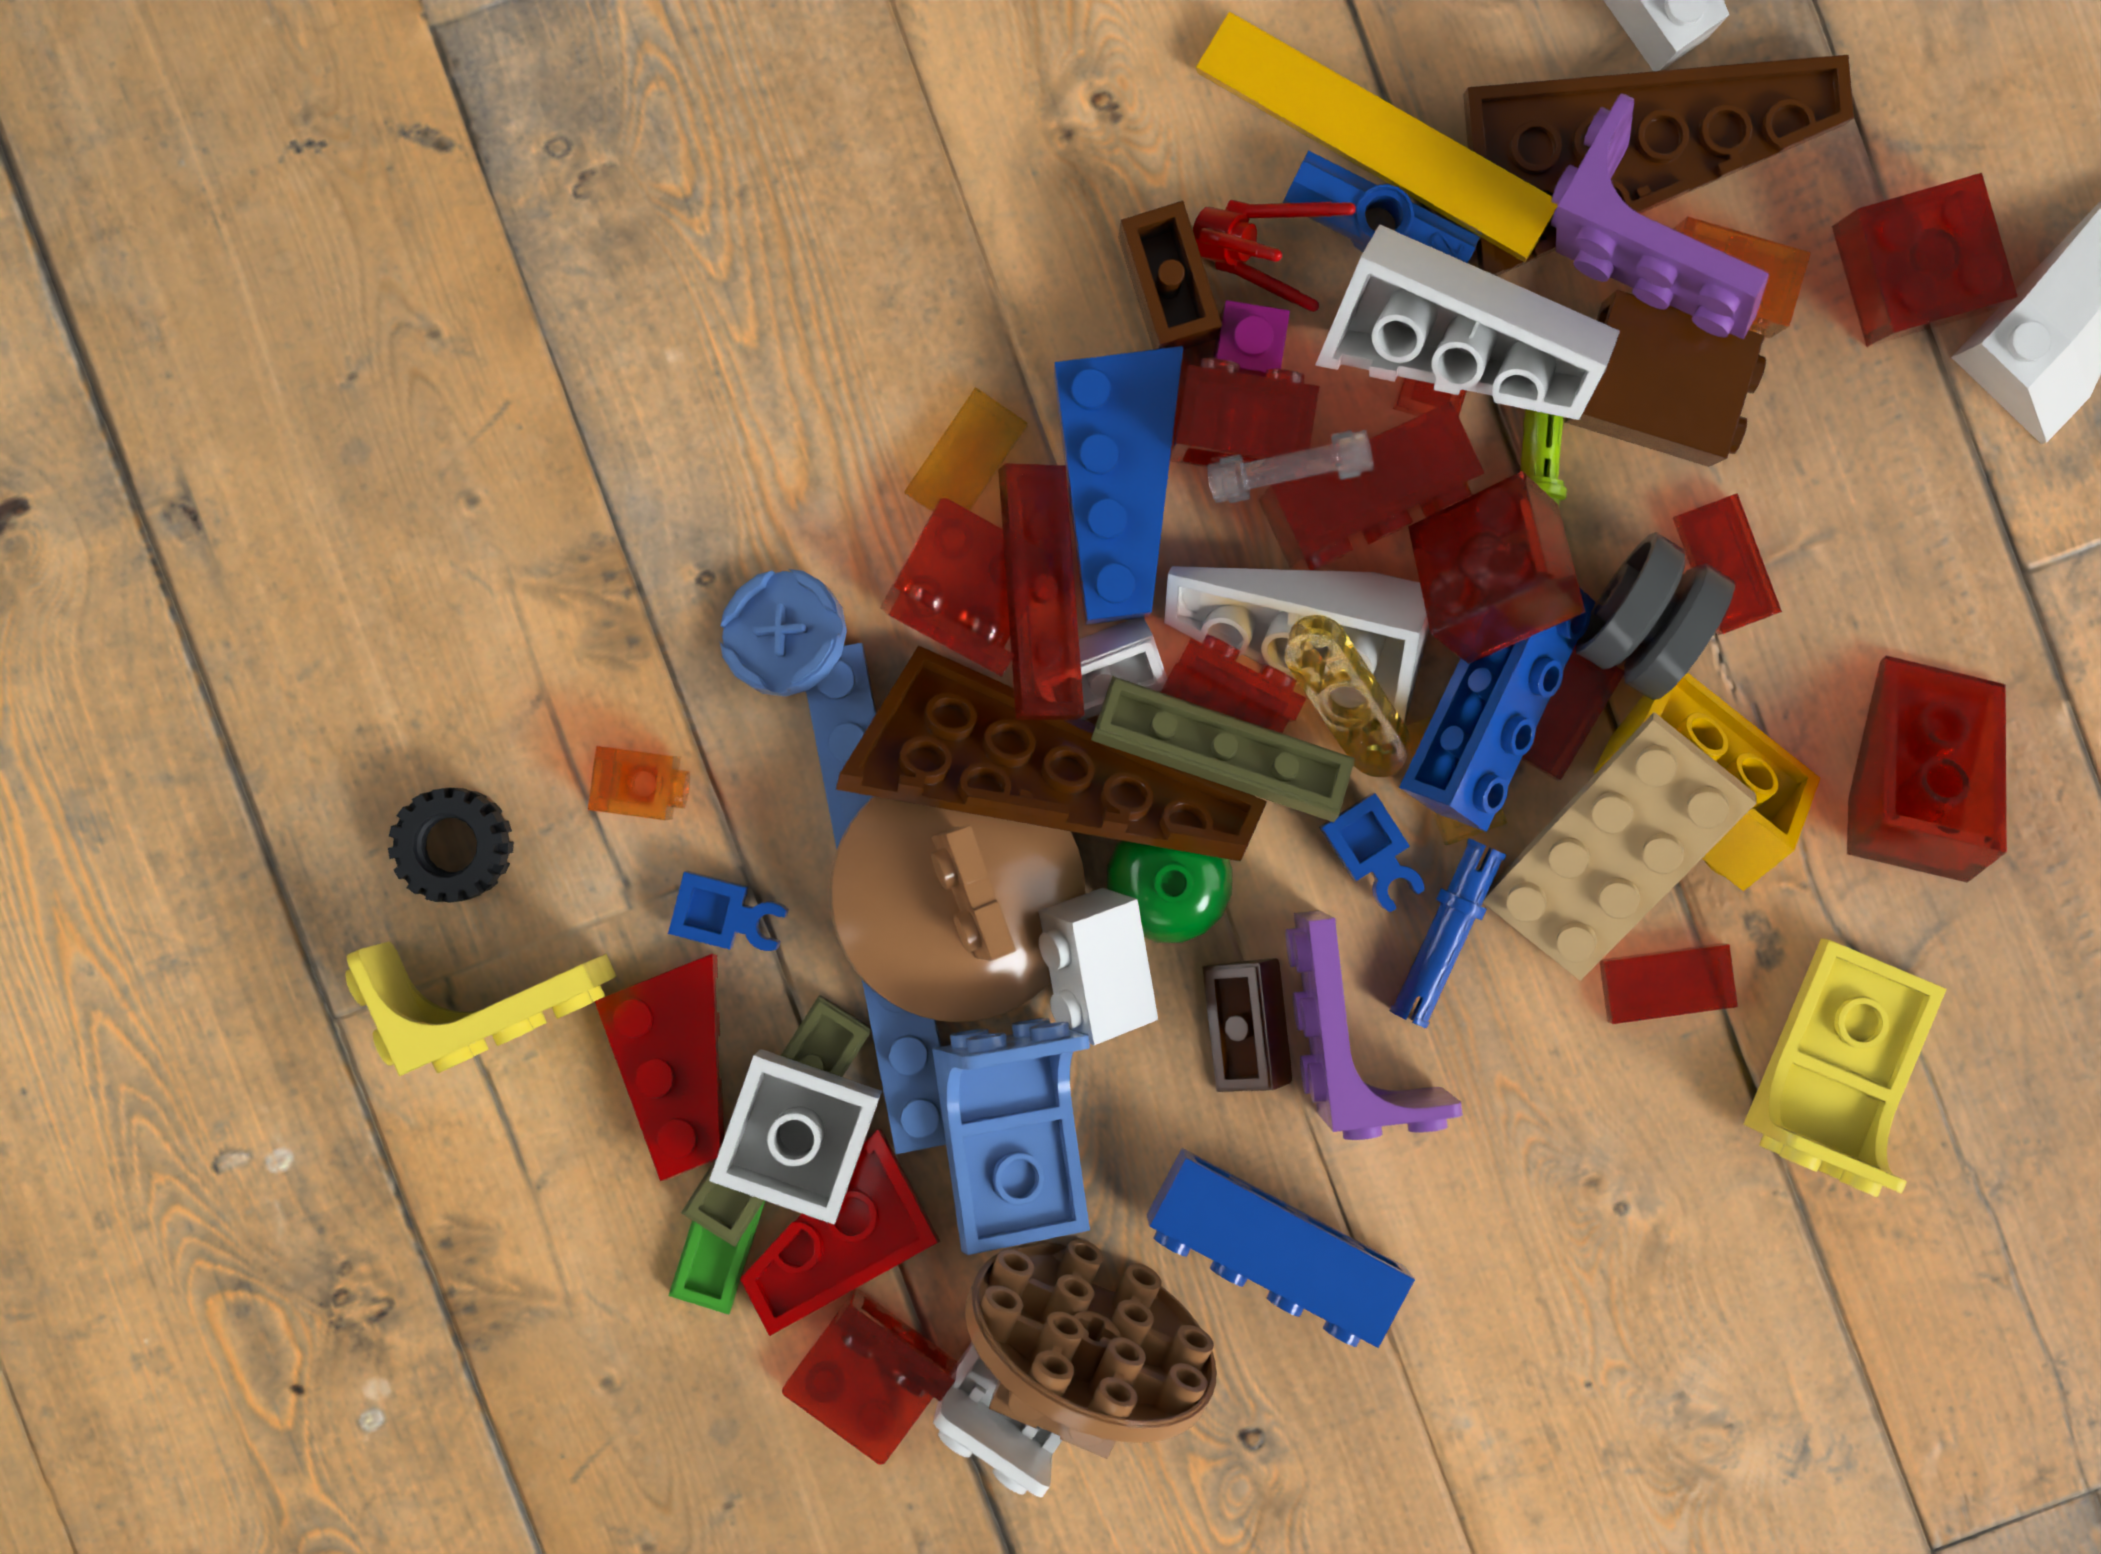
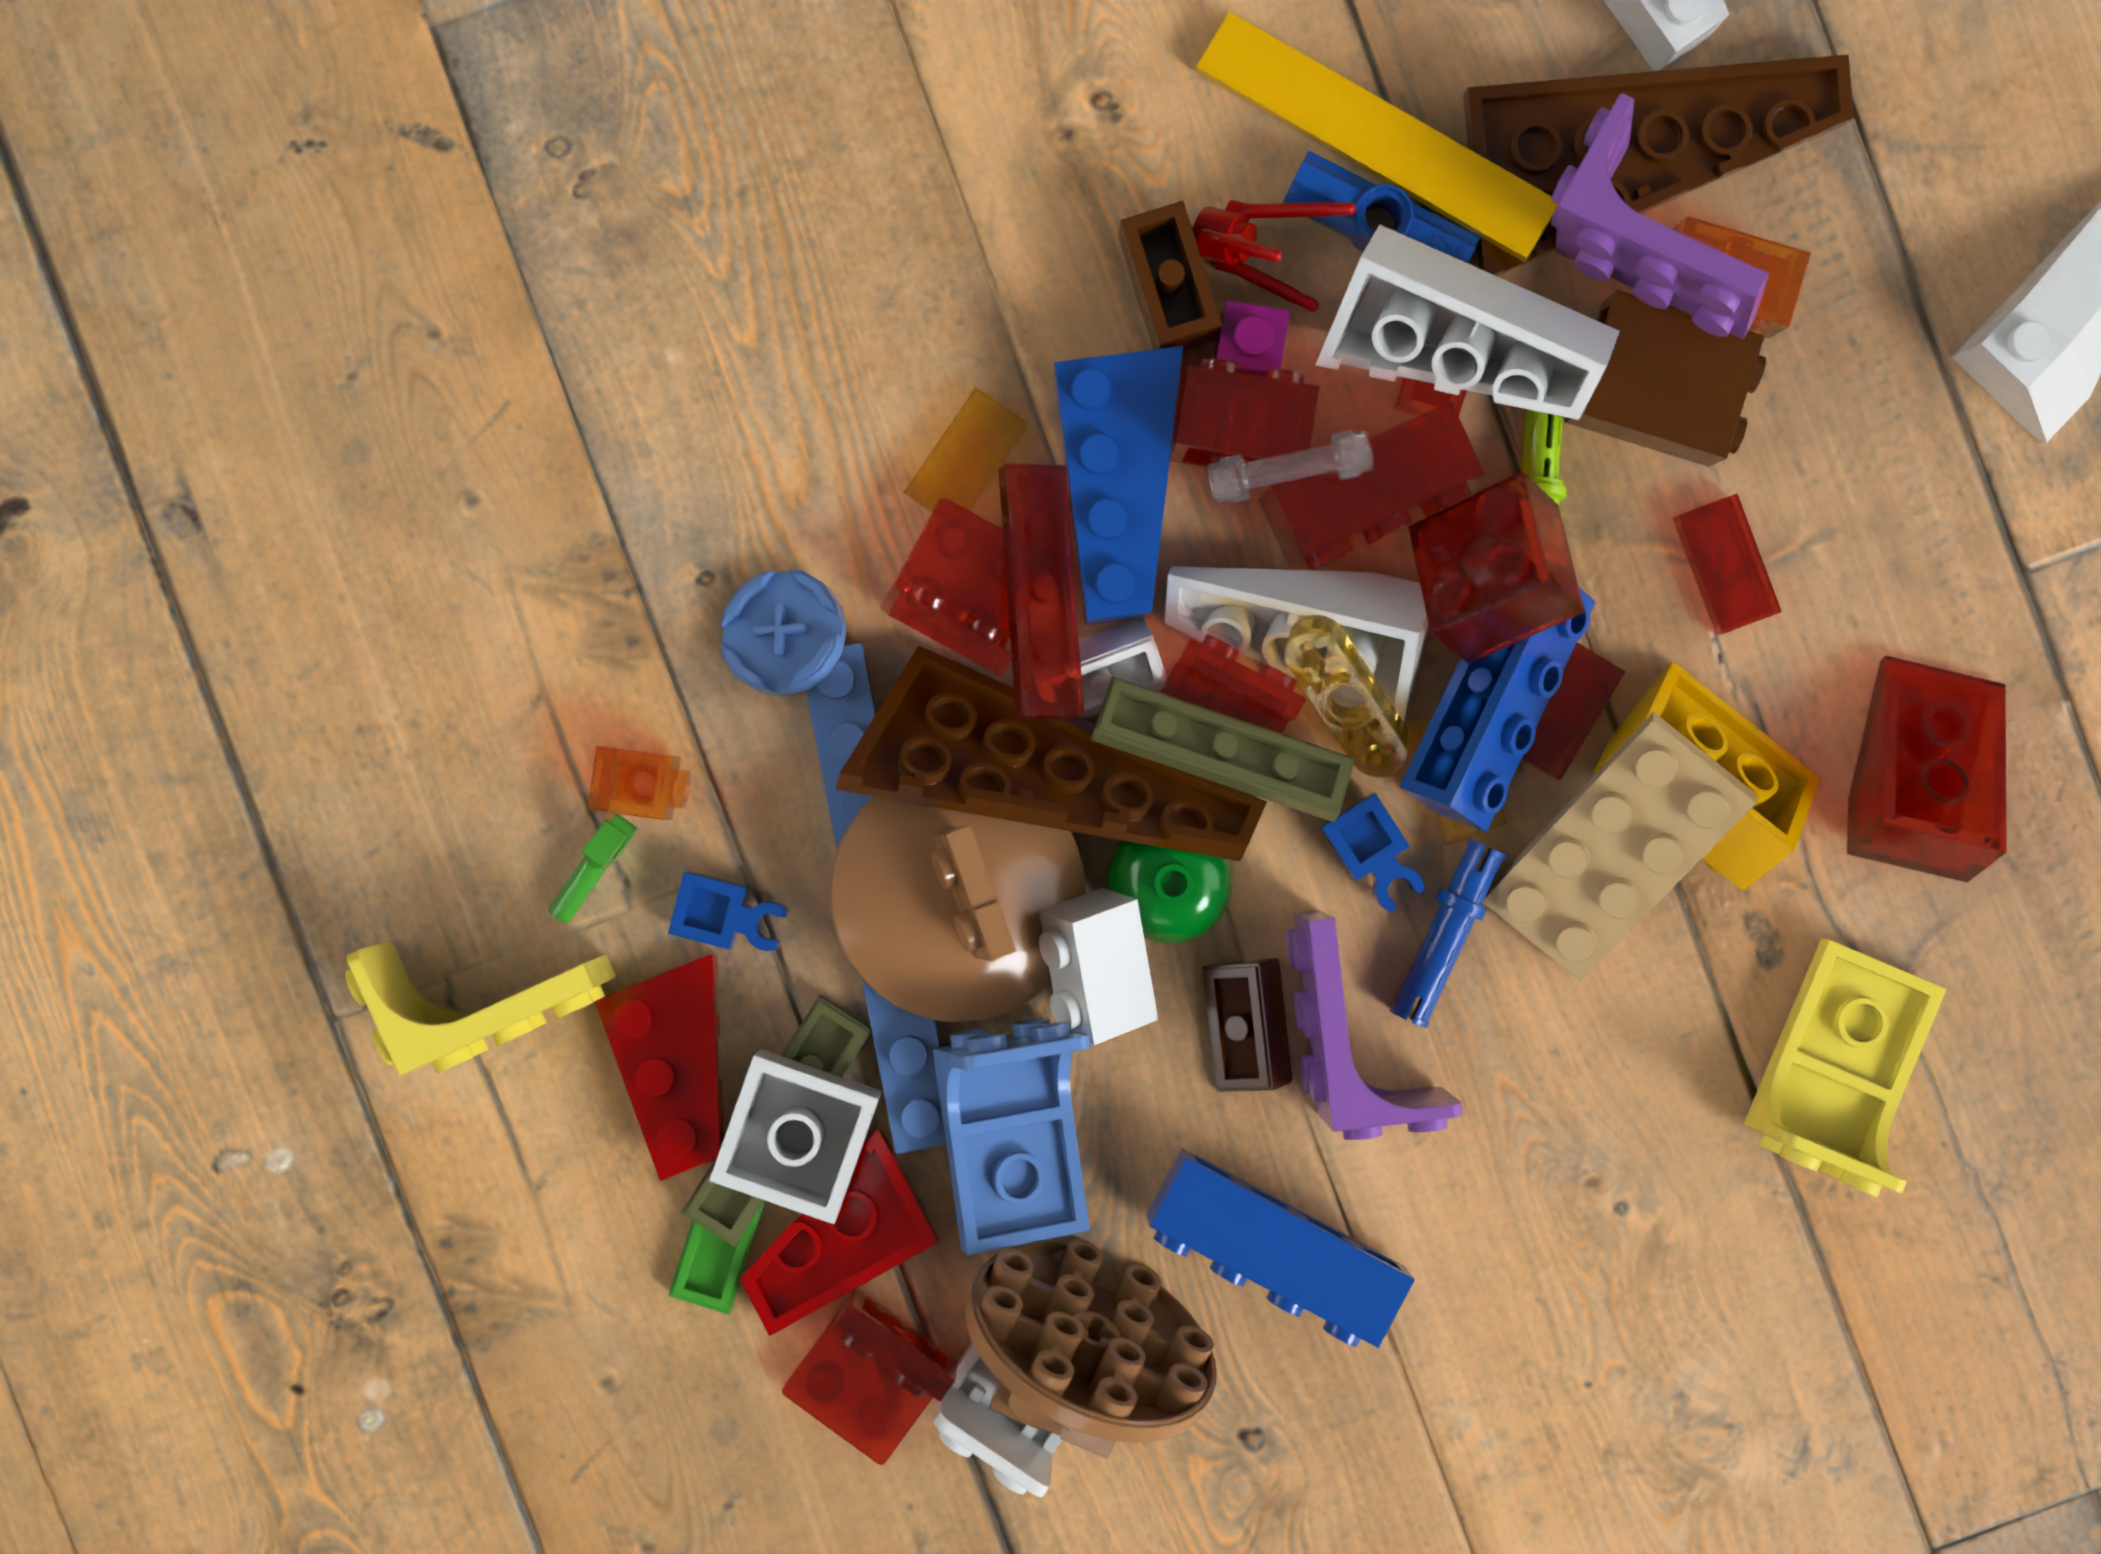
black tyre [388,788,514,903] -> none
dark grey wheel [1576,532,1735,700] -> none
clear red tile [1599,943,1738,1024] -> none
clear red brick [1832,173,2018,347] -> none
none -> bright green bar [548,813,638,923]

